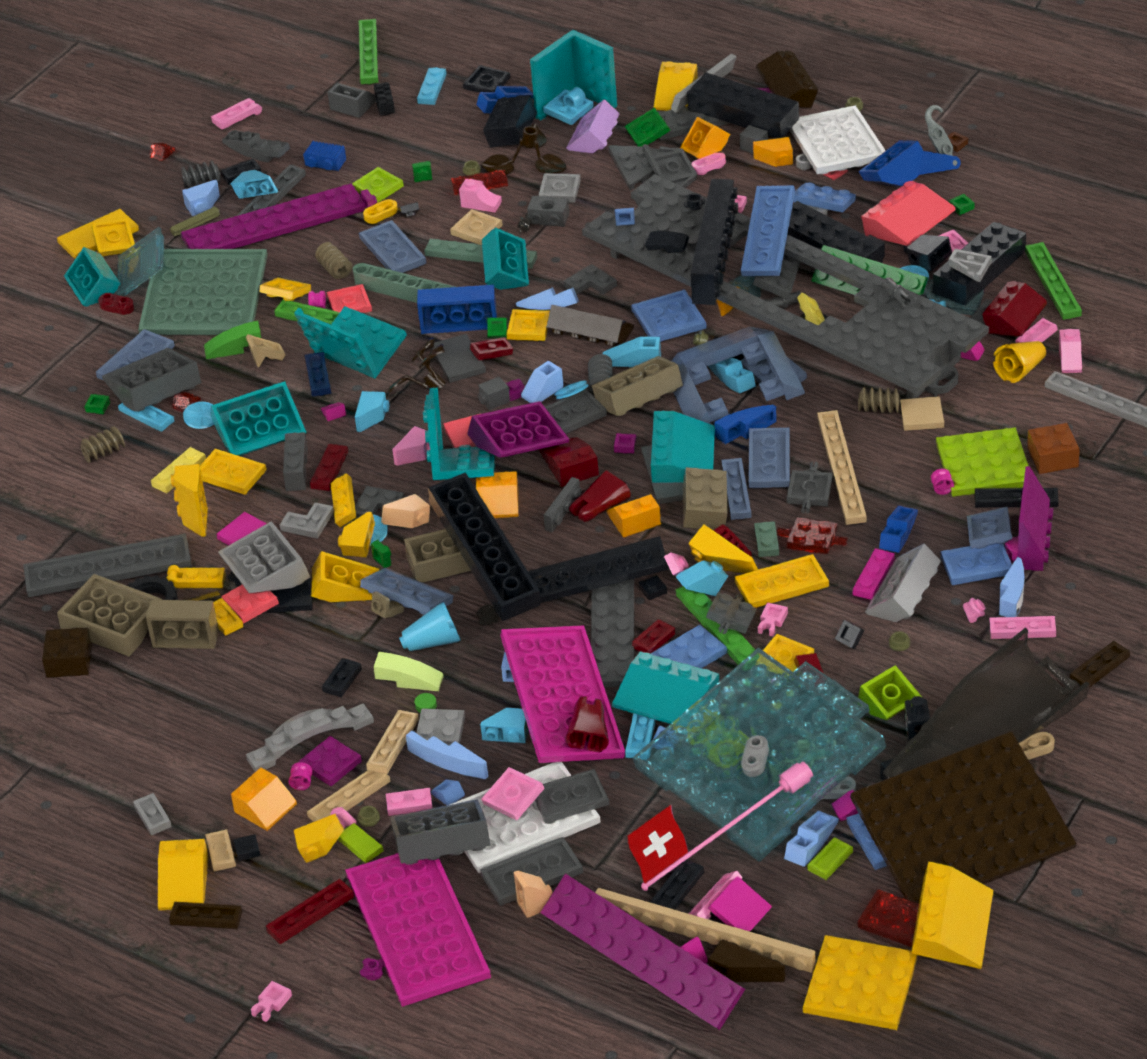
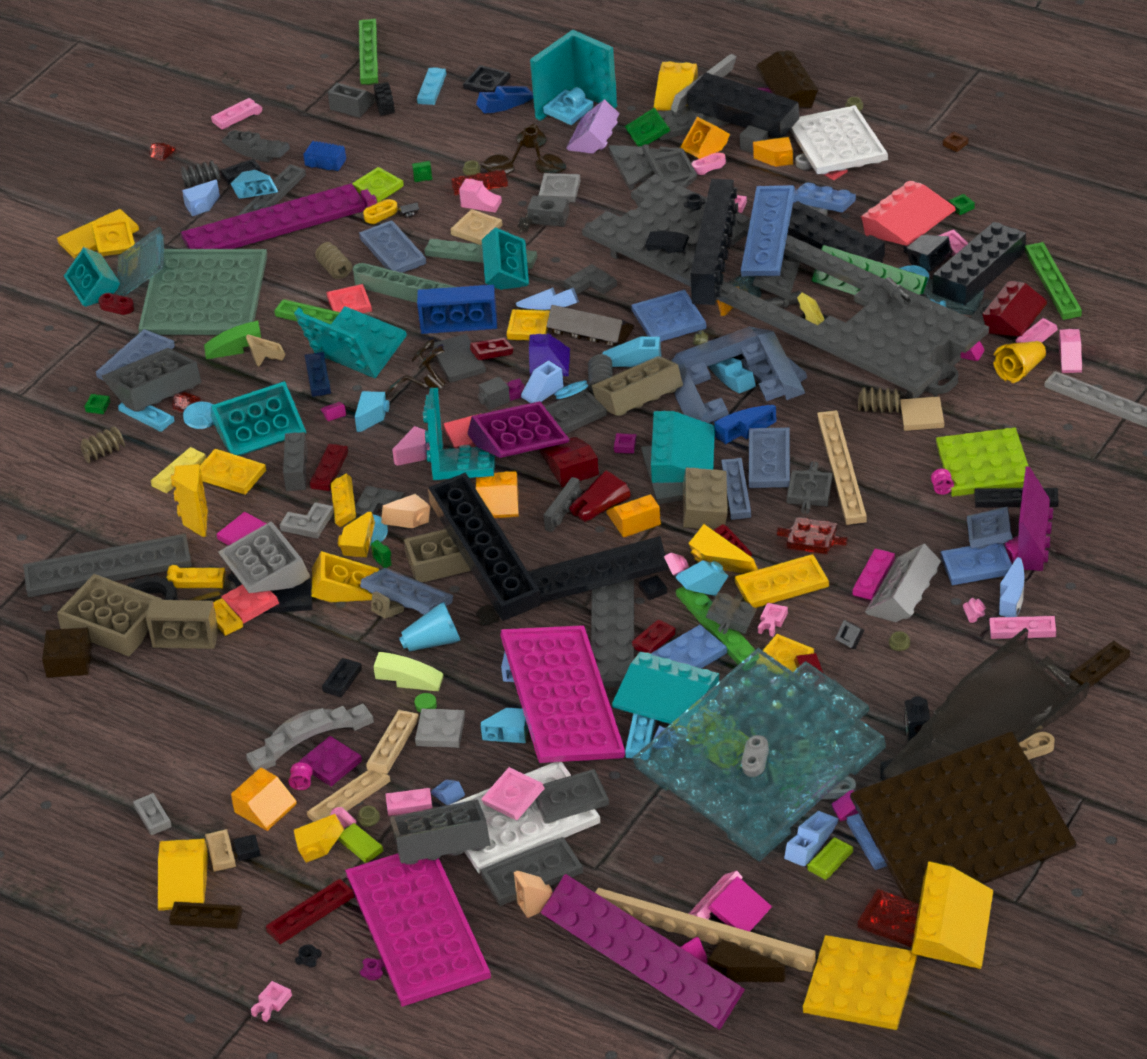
olive axle [170,207,220,237] -> none
yellow plate [259,278,311,301] -> none
dark pink wheel [308,291,326,309] -> none
light blue slope [406,731,488,779] -> none
black brick [483,95,537,148] -> none
green plate [487,318,507,338] -> none
dark red piece [566,696,609,753] -> none
medium blue slope [615,208,635,226] -> none
flag [628,761,813,891] -> none
black plate [650,860,704,910] -> none
sand green plate [754,521,779,557] -> none
lime slope [858,665,922,720] -> none
blue slope [859,105,961,187] -> none
blue slope [879,506,918,553] -> none
light grey wing [948,249,992,282] -> none
dark orange brick [1027,423,1079,474] -> none
none -> black plate [295,944,322,968]
none -> dark purple slope [529,334,570,377]

